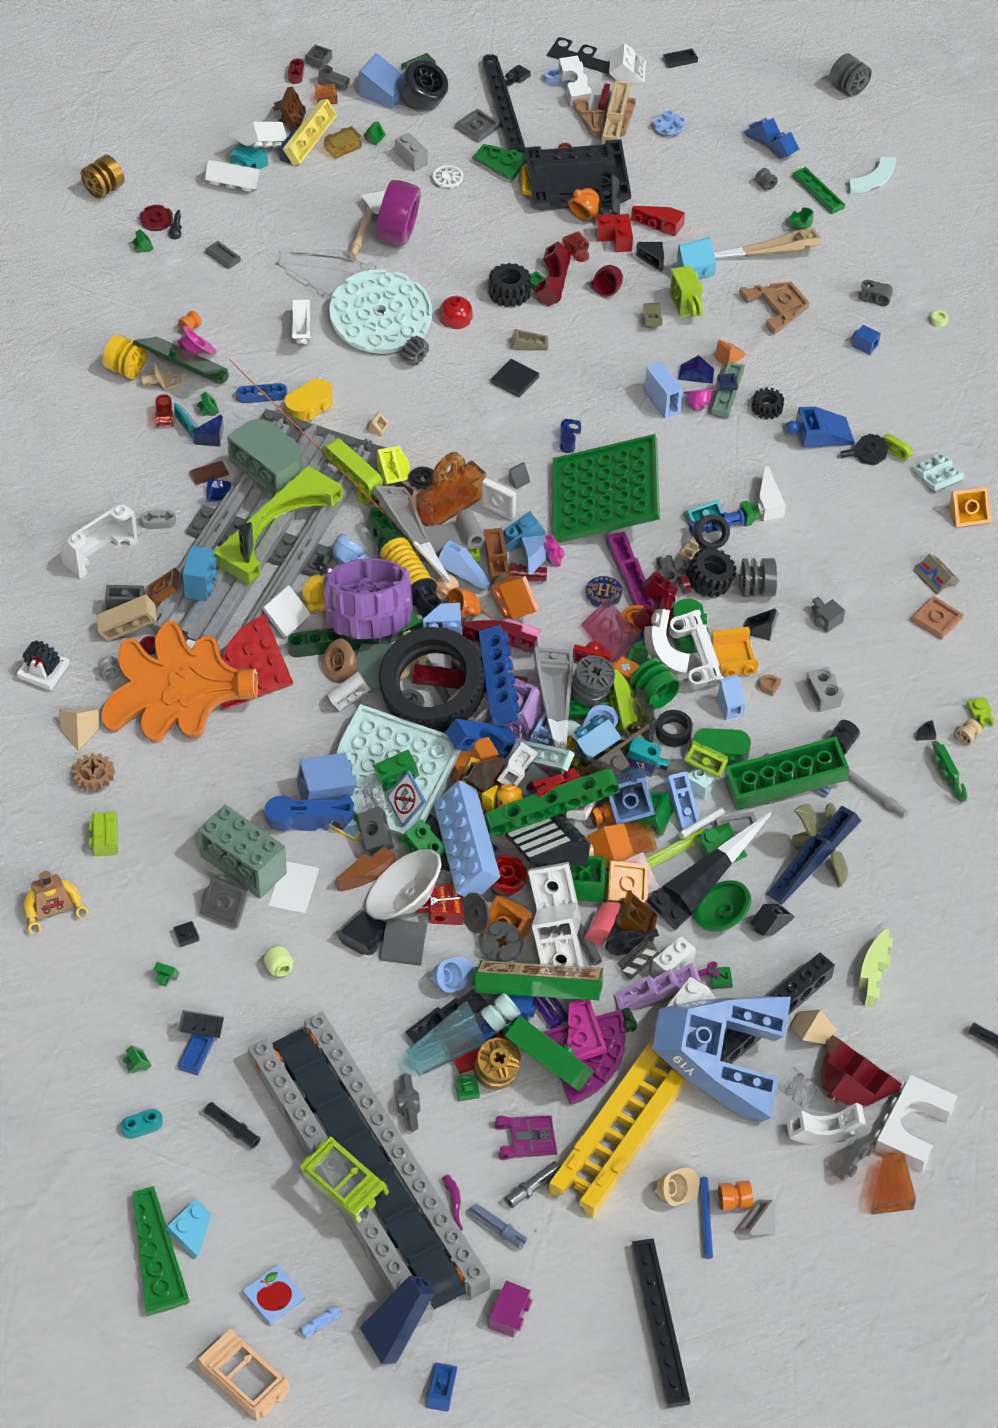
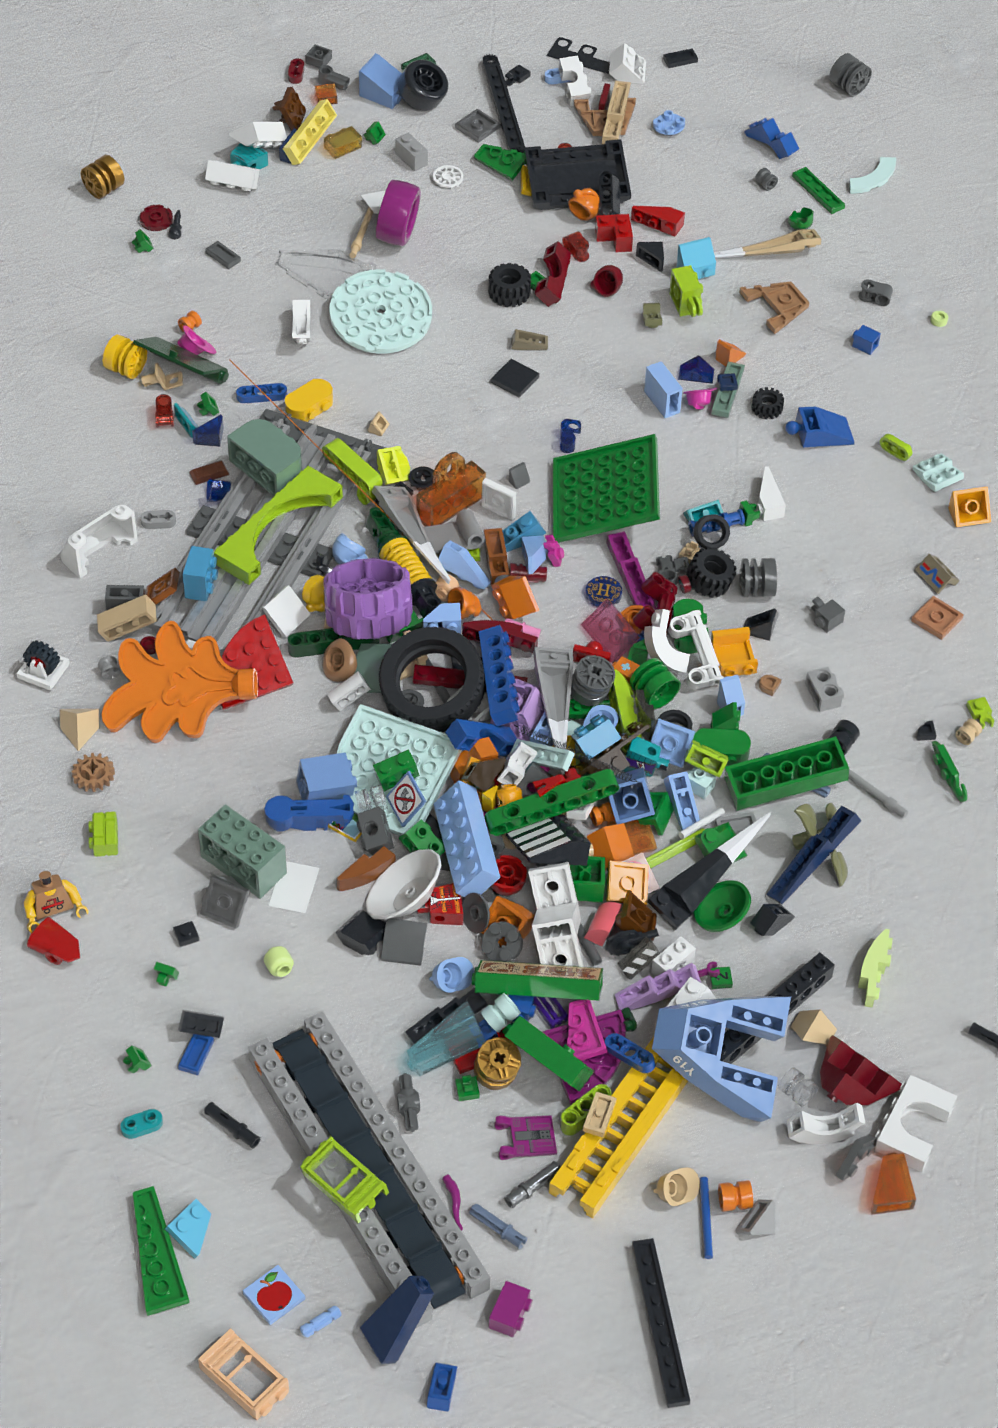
black slope [238,522,254,563] -> none
dark grey gear [400,335,429,366] -> none
red cylinder [439,296,473,329] -> none
black piece [840,434,889,465] -> none
none -> red panel [27,917,80,965]
none -> lime beam [560,1084,611,1136]
none -> tan plate [583,1092,617,1137]
none -> blue beam [605,1033,656,1073]
none -> light blue tile [651,718,696,768]
none -> green slope [711,702,741,730]

